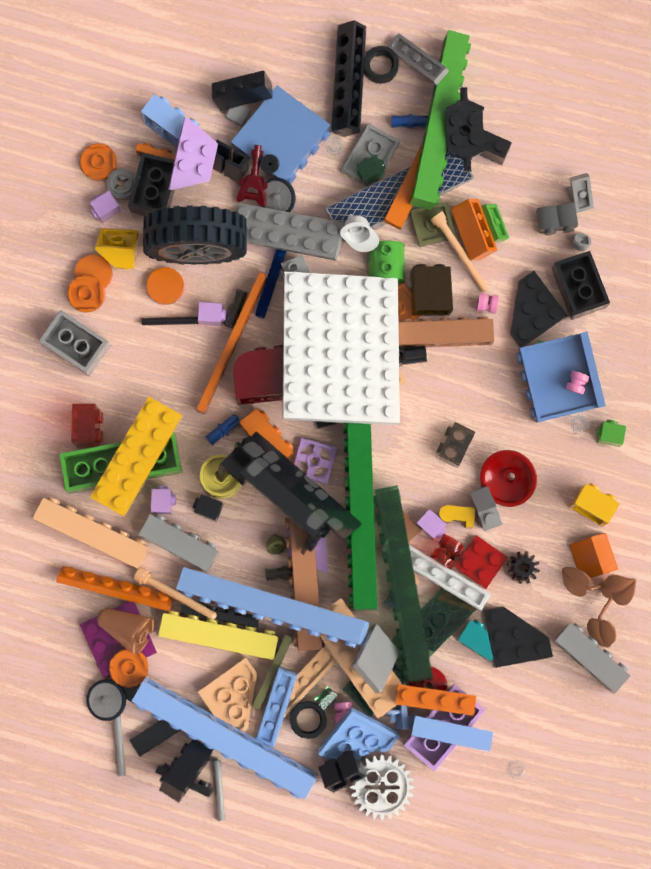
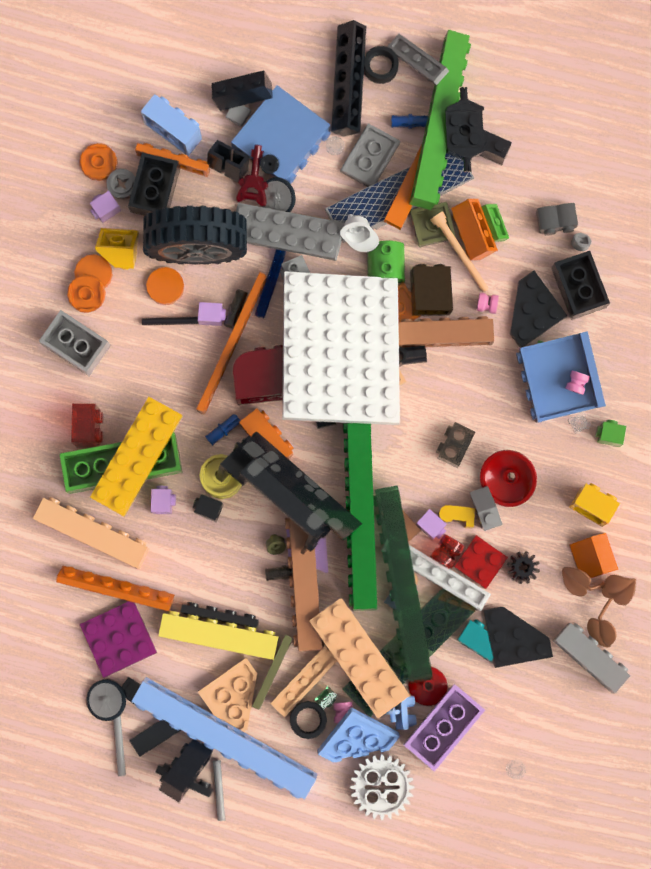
nougat cone [97,608,154,654] -> none
orange tile [109,648,149,688] -> none
light nougat piece [134,567,217,619] -> none
light grey brick [139,513,219,573] -> none
lavender wing [168,117,218,190] -> none
light blue brick [176,567,370,648] -> none
light blue tile [256,667,298,747] -> none
lavender piece [294,438,338,485] -> none
black piece [318,750,367,793] -> none
light grey tile [352,624,400,694] -> none
clear green brick [356,155,386,186] -> none
orange plate [394,684,476,716] -> none
light blue tile [411,716,494,752] -> none
light grey slope [567,173,594,213] -> none

